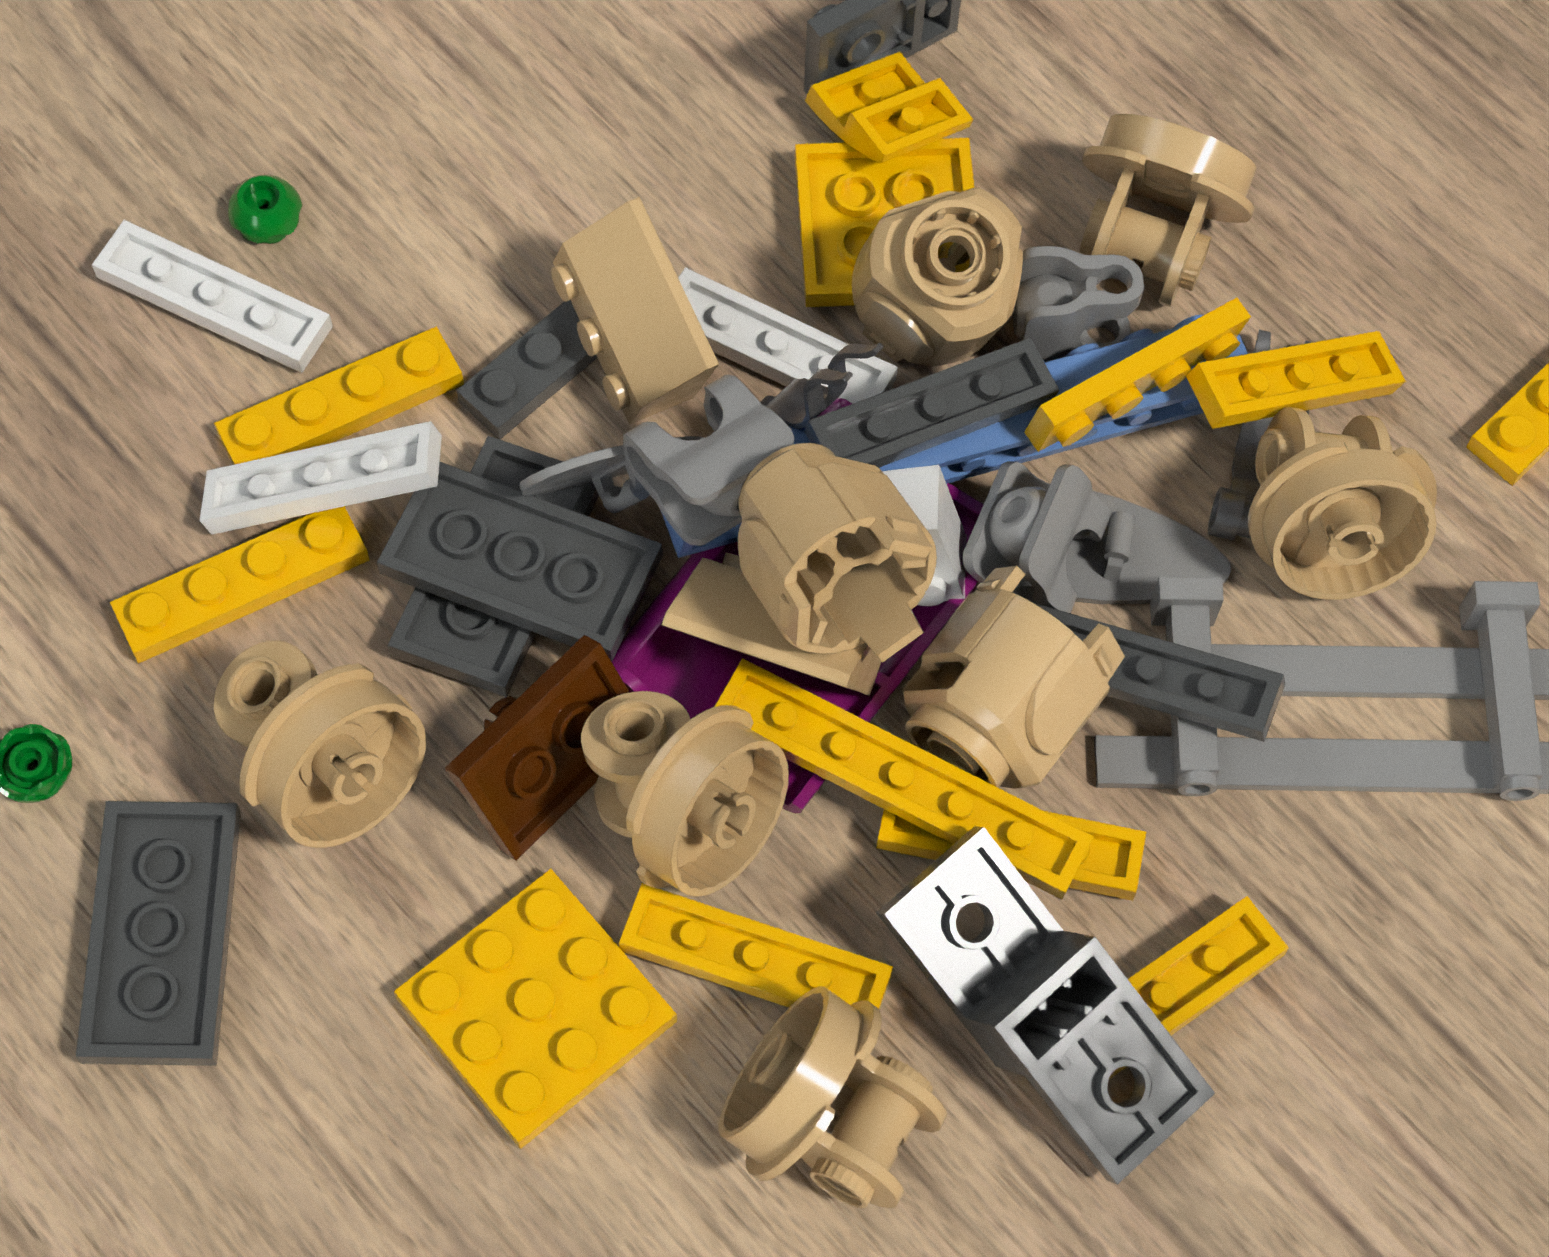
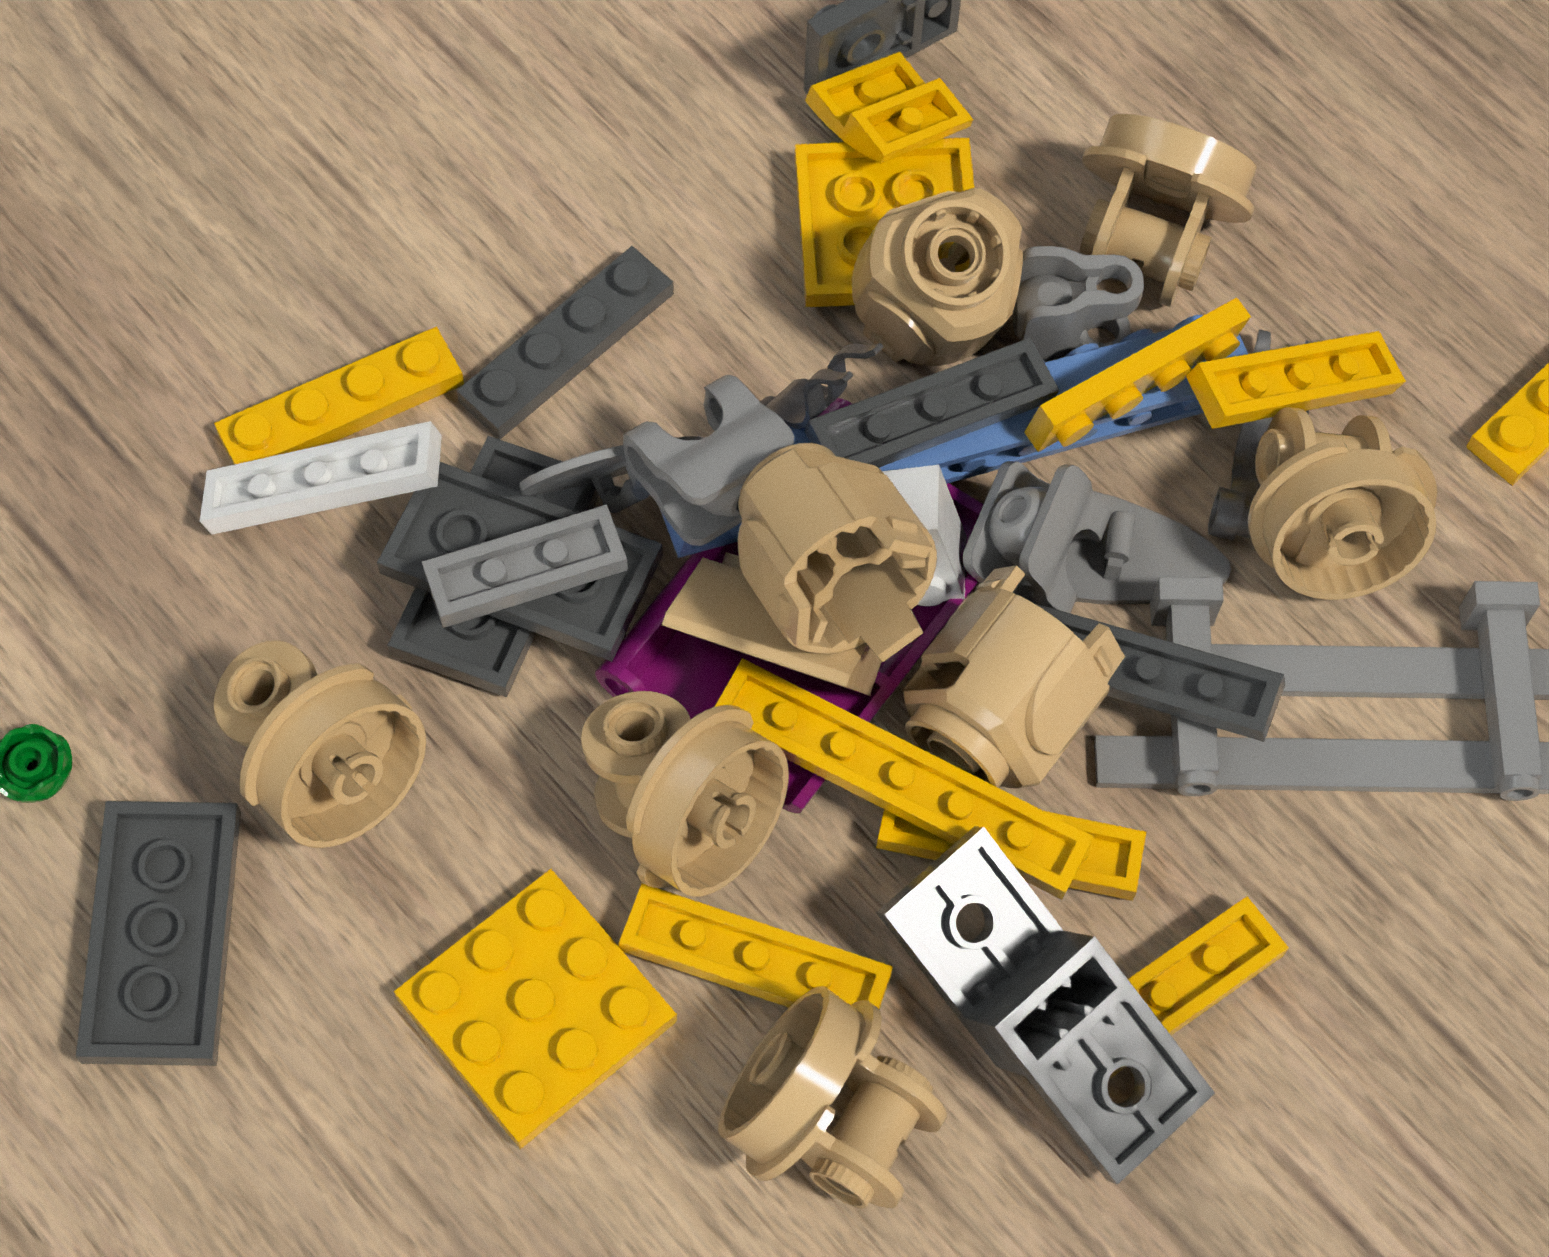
white plate [92,220,333,373] -> none
yellow plate [110,506,370,664] -> none
green plate [228,174,303,244] -> none
reddish brown plate [444,634,629,861] -> none
tan slope [551,197,719,425] -> none
white plate [678,267,898,404] -> none
none -> light grey plate [422,505,628,628]

